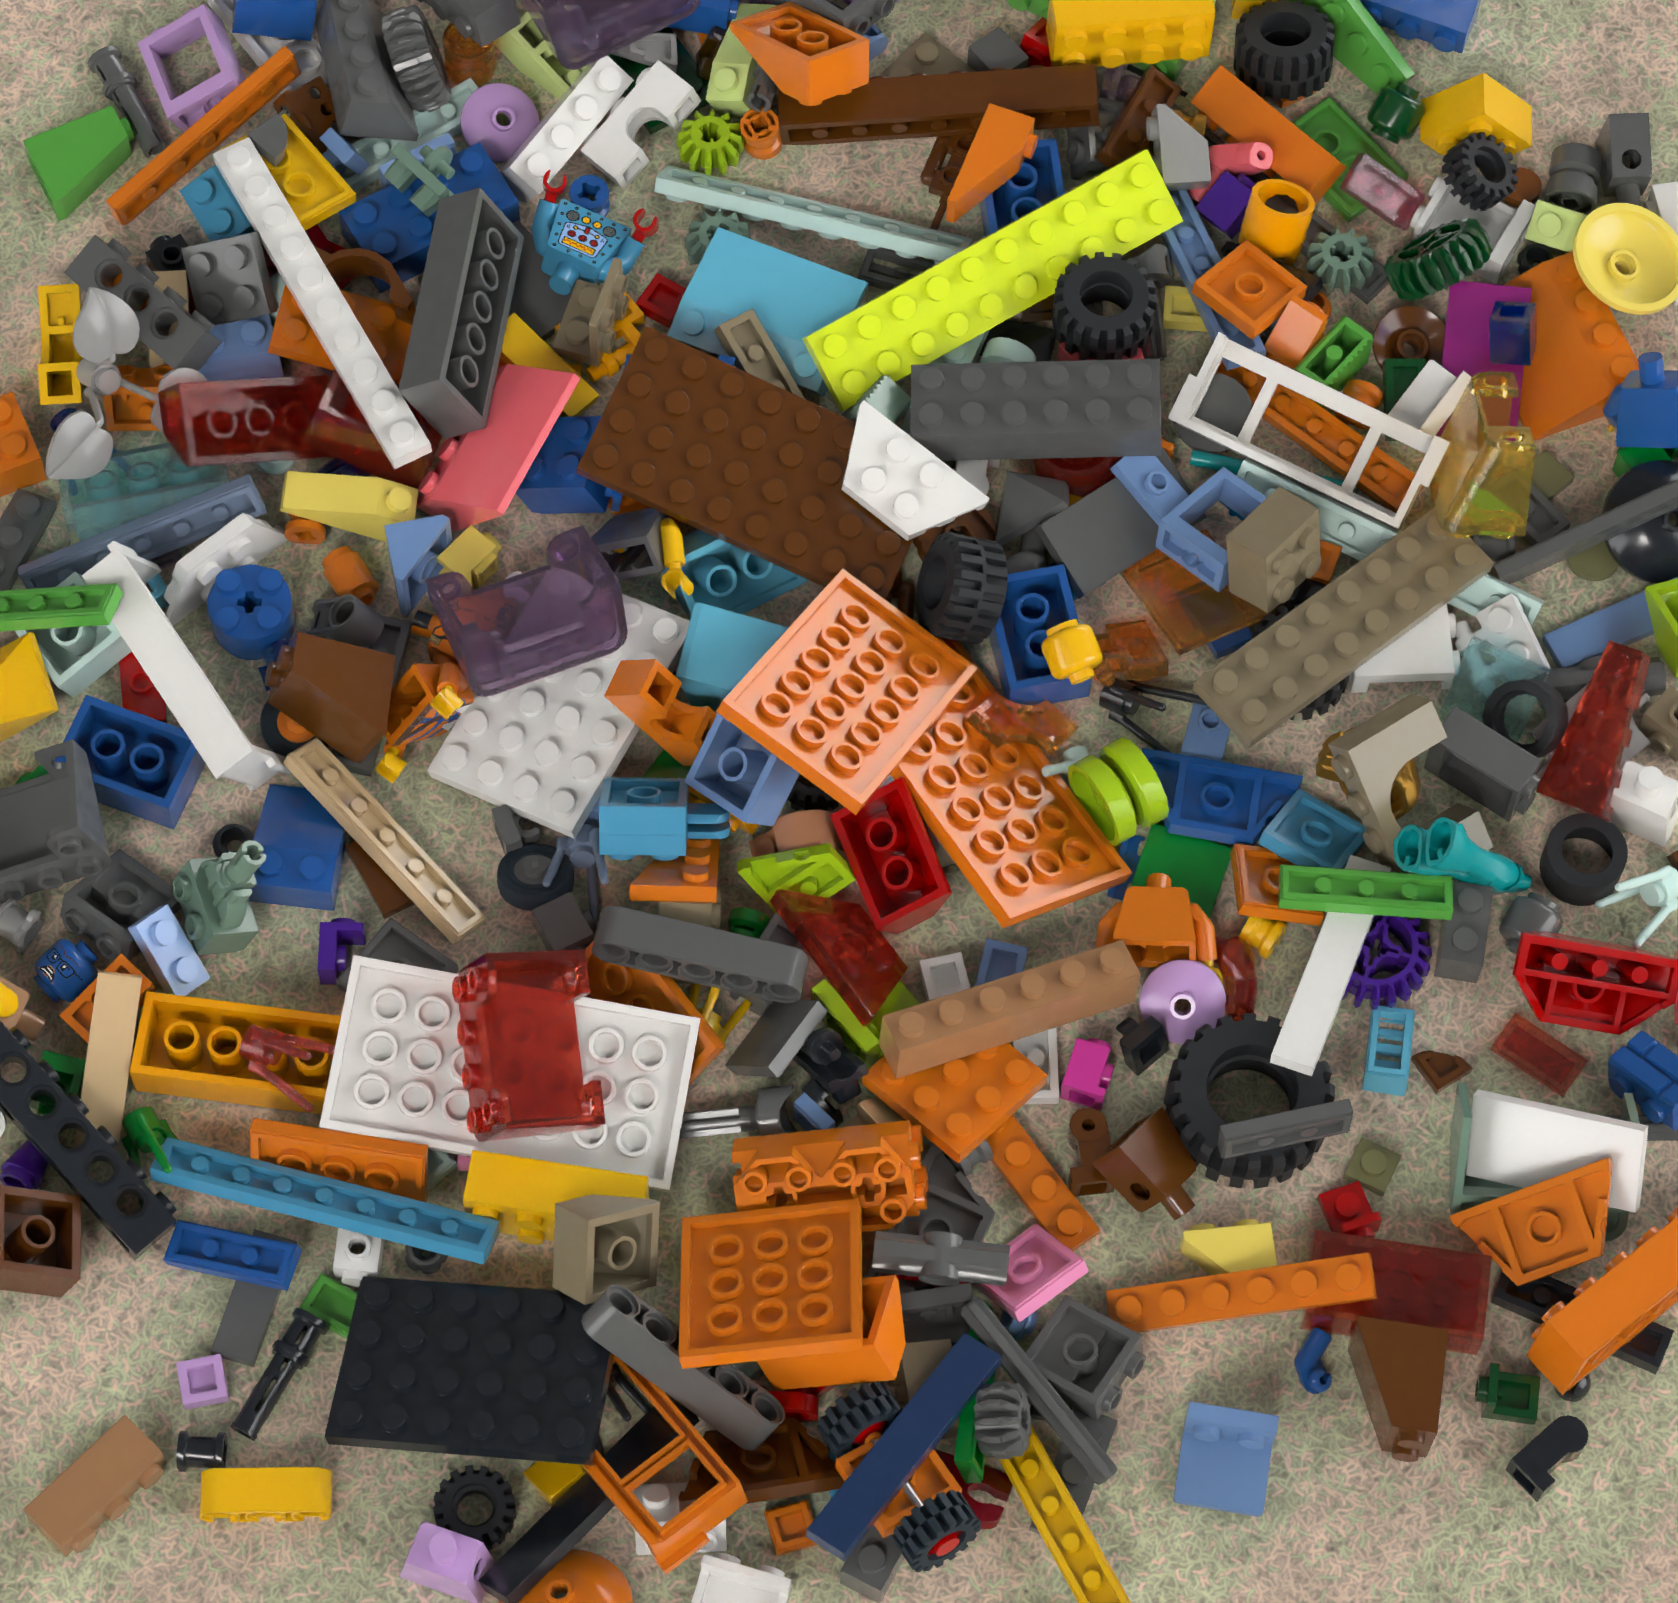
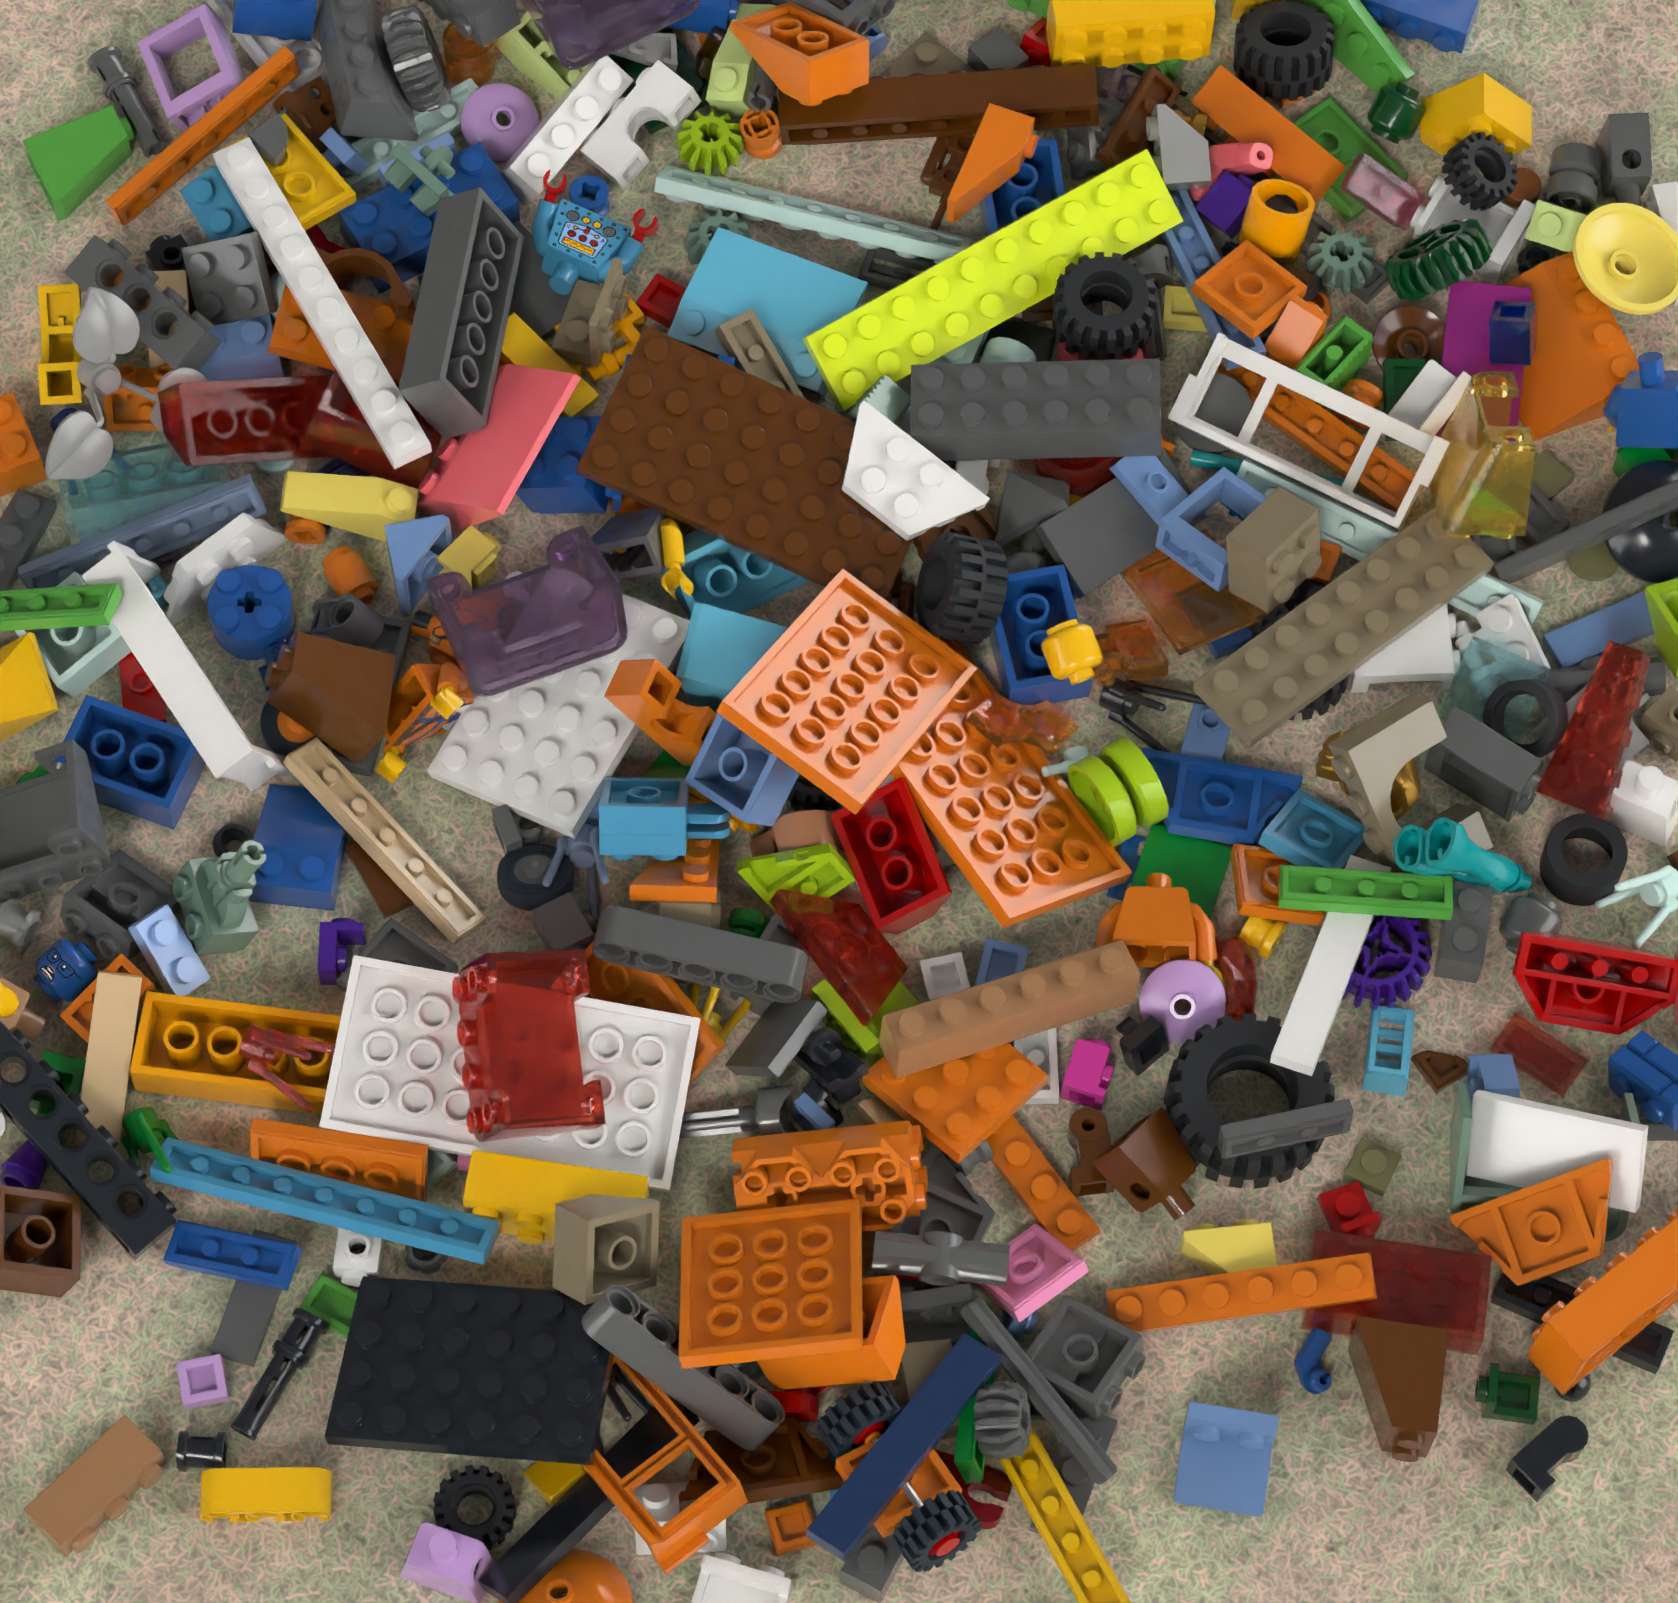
none -> medium blue brick [1466,1054,1520,1104]

